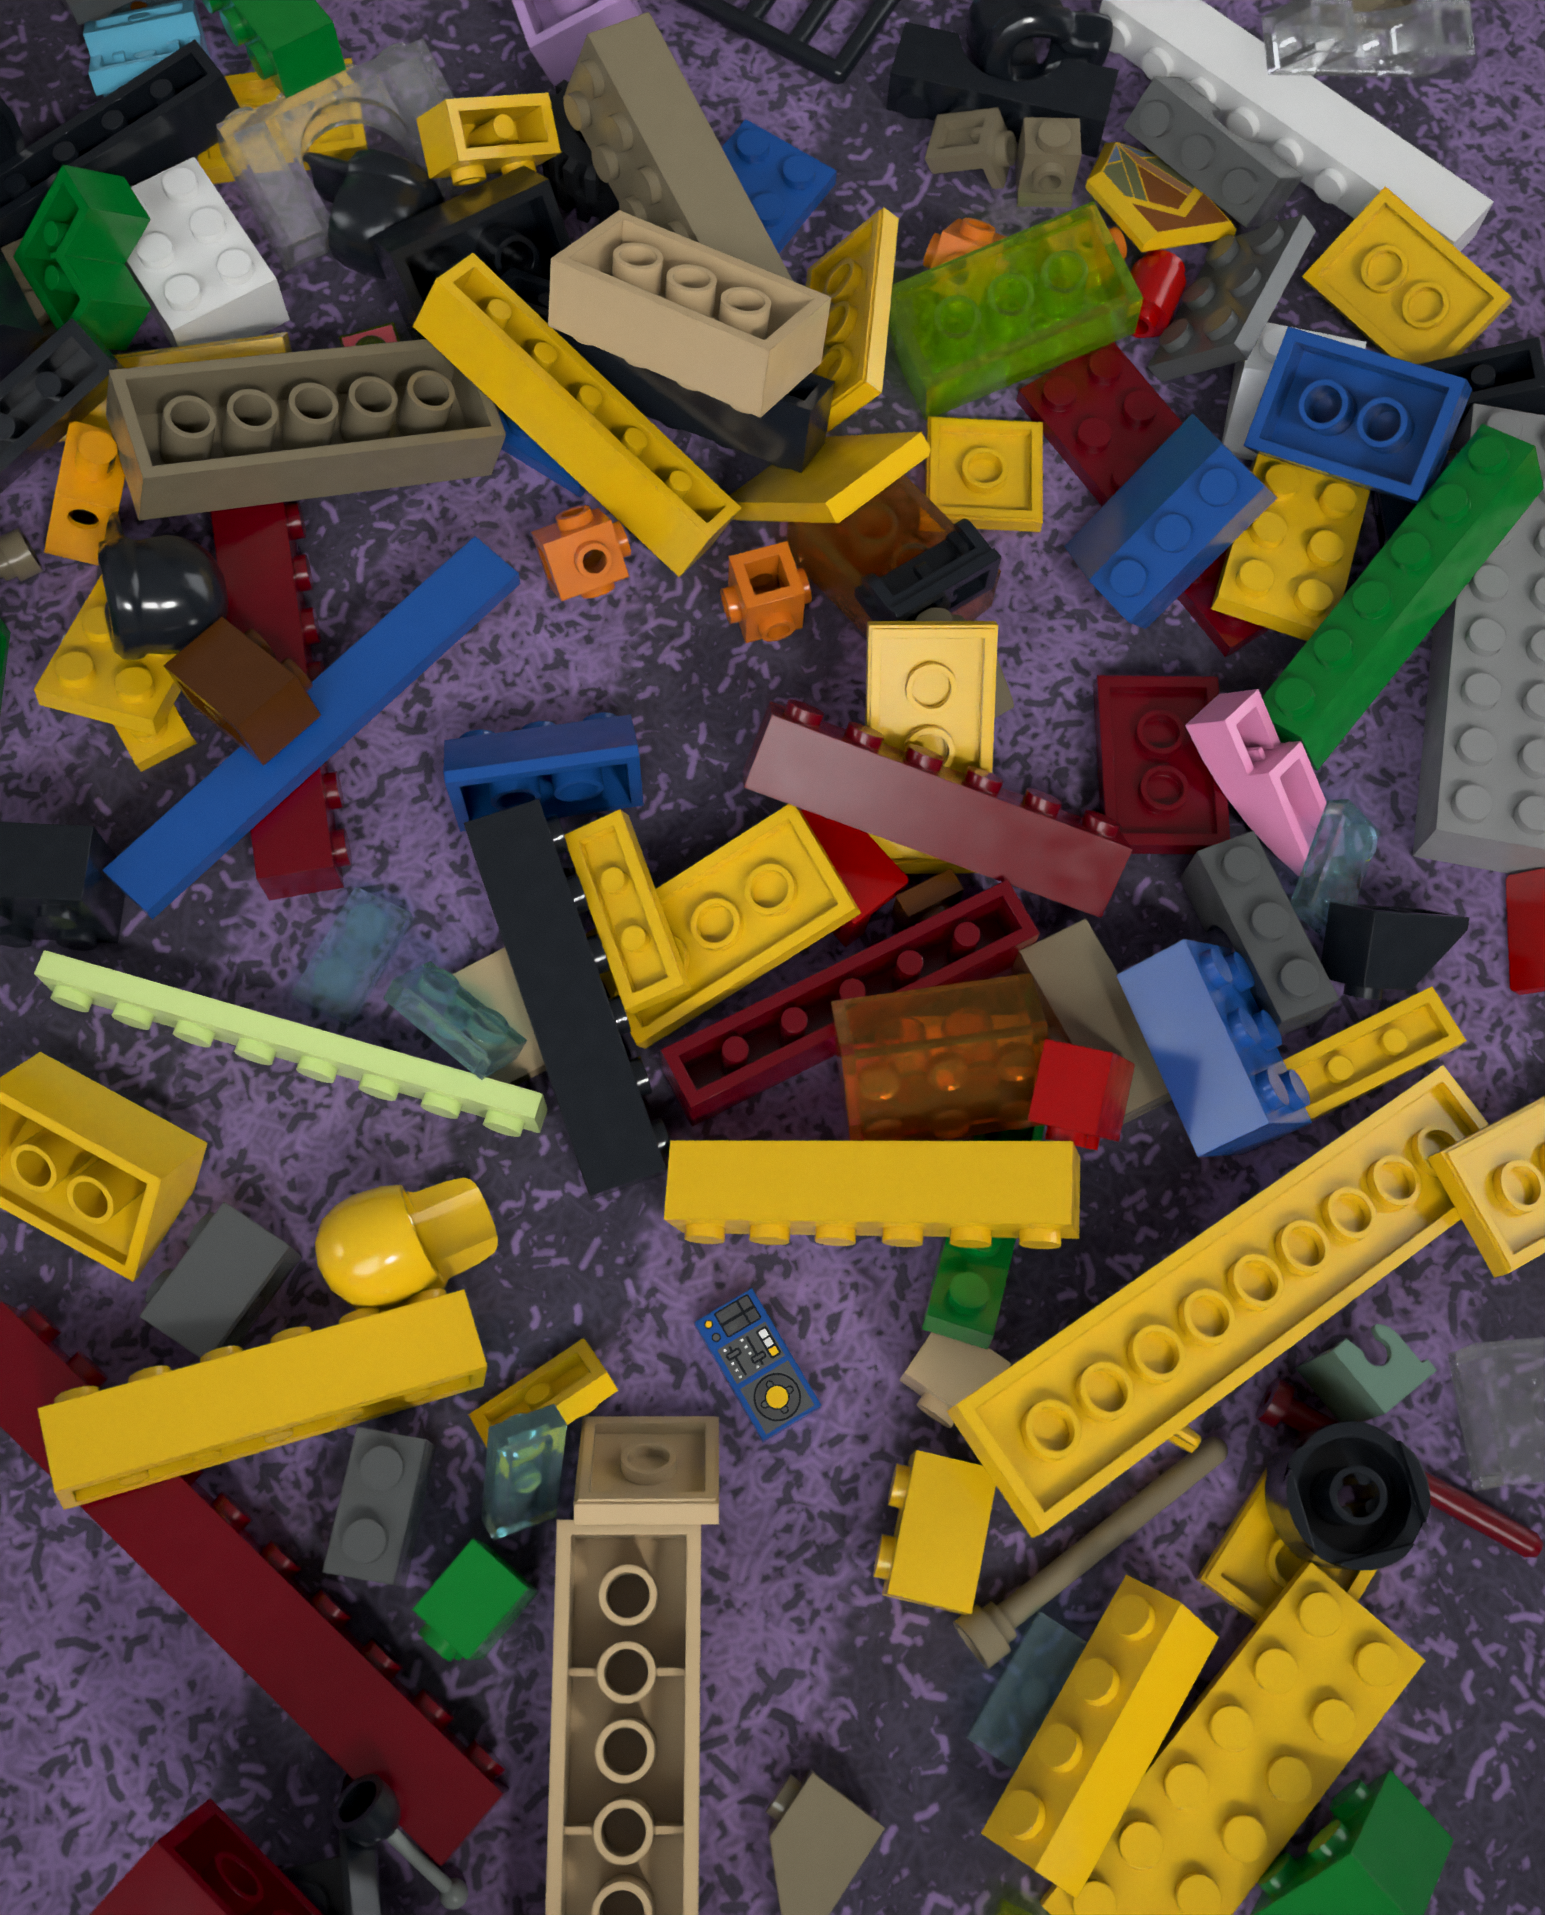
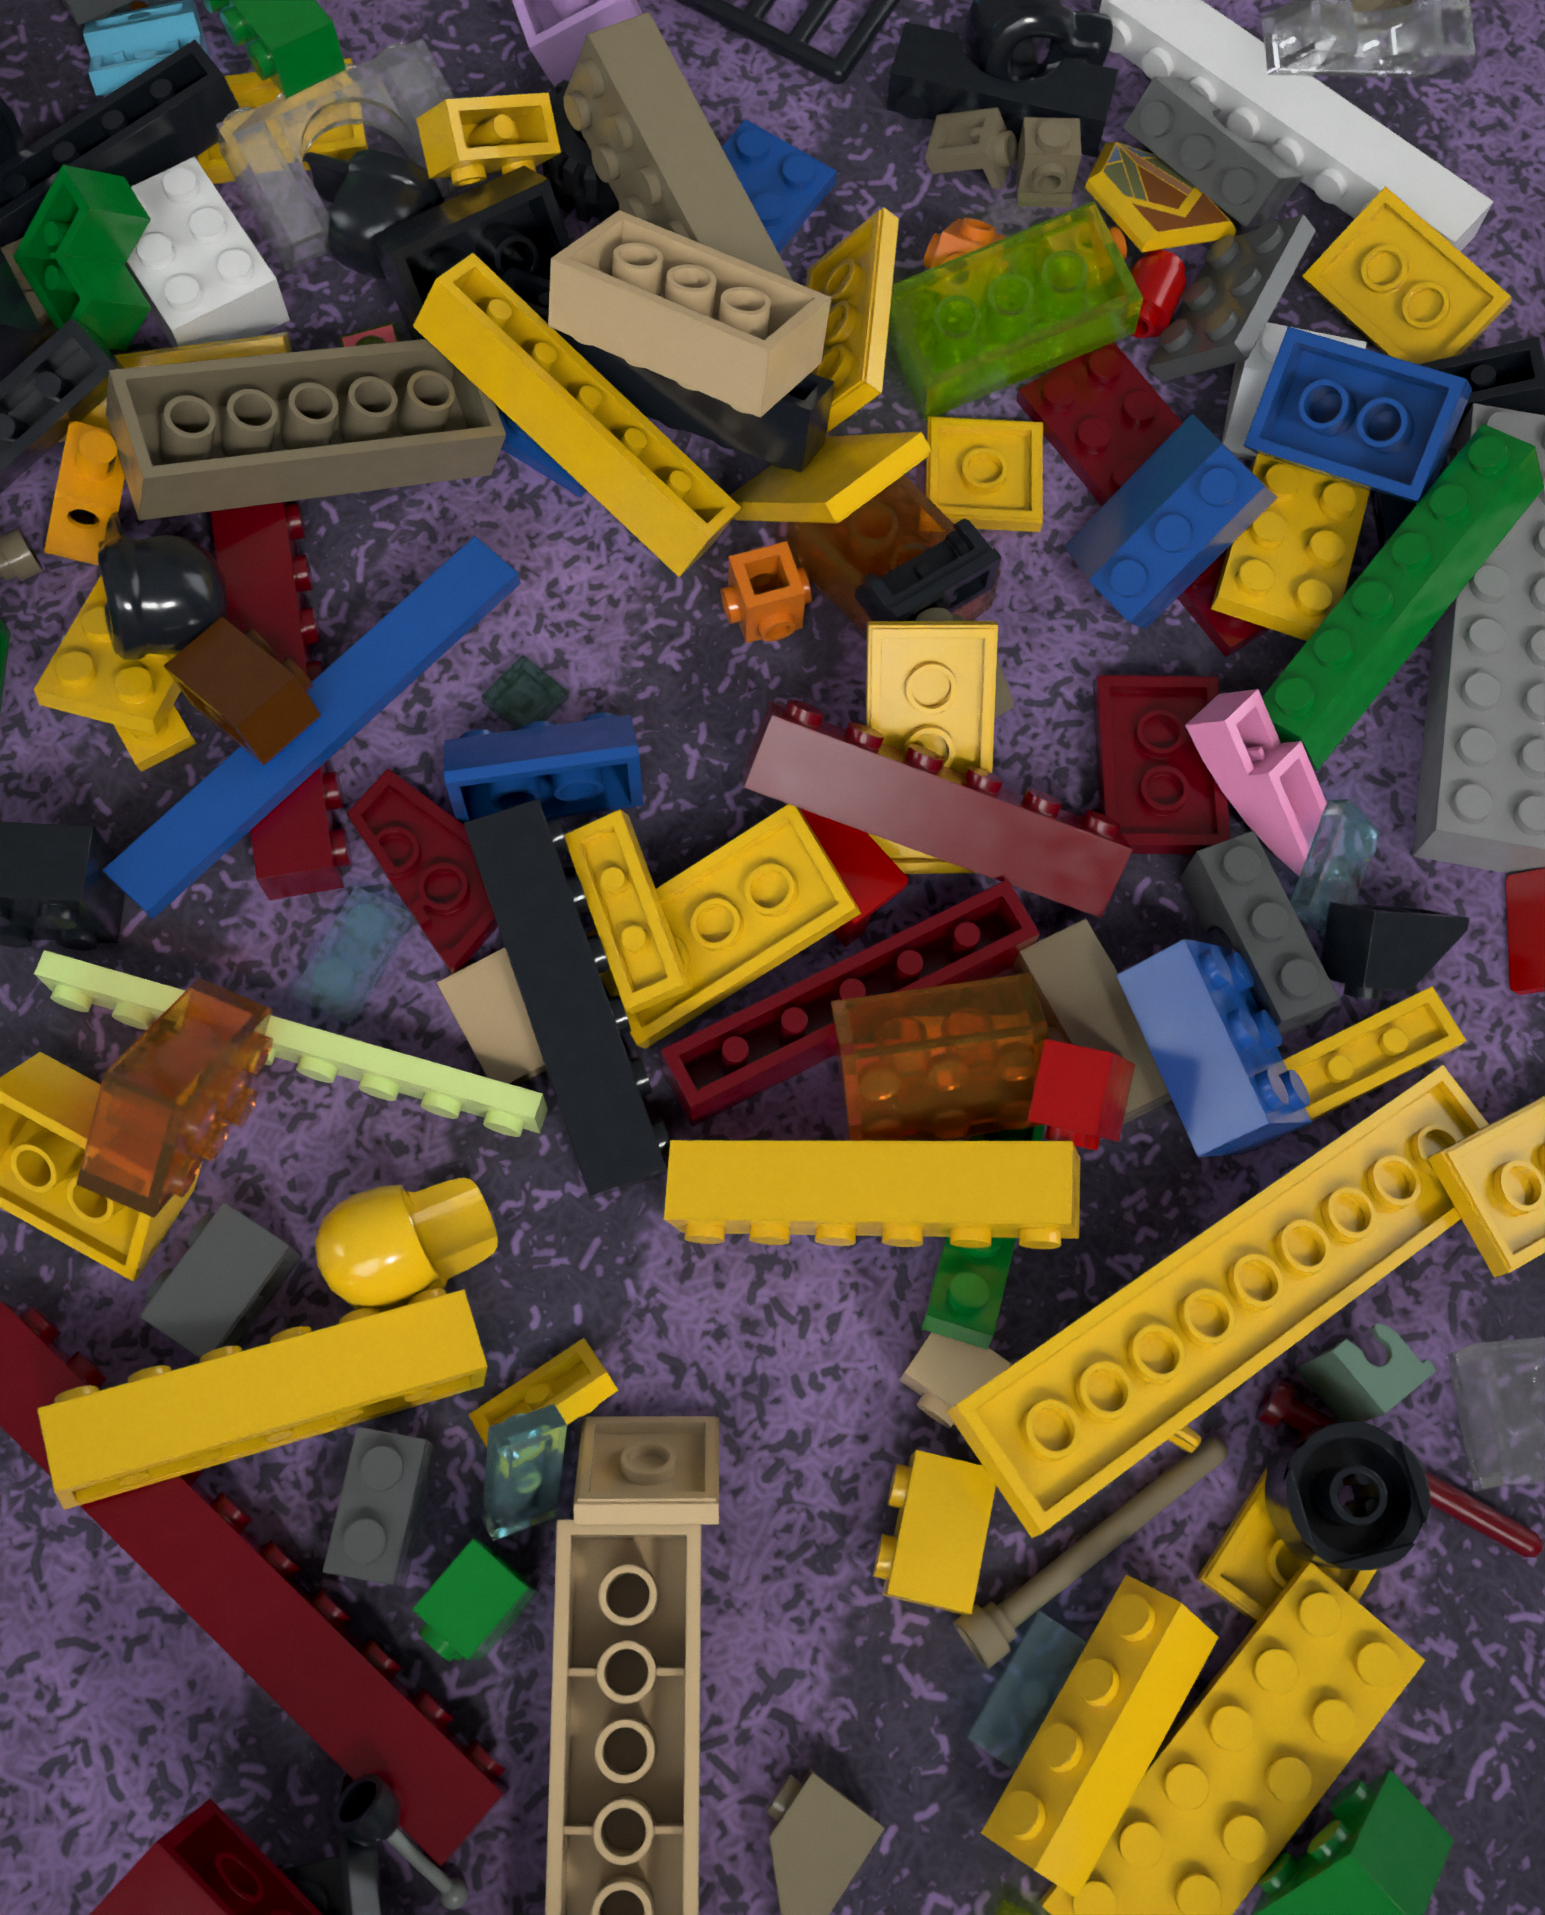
clear light blue plate [383,961,527,1080] -> none
orange brick [531,505,631,601] -> none
tile [694,1288,822,1443] -> none
reddish brown plate [891,868,964,932] -> none
none -> clear orange brick [76,978,273,1218]
none -> dark red wing [347,768,498,975]
none -> tile [481,655,569,730]

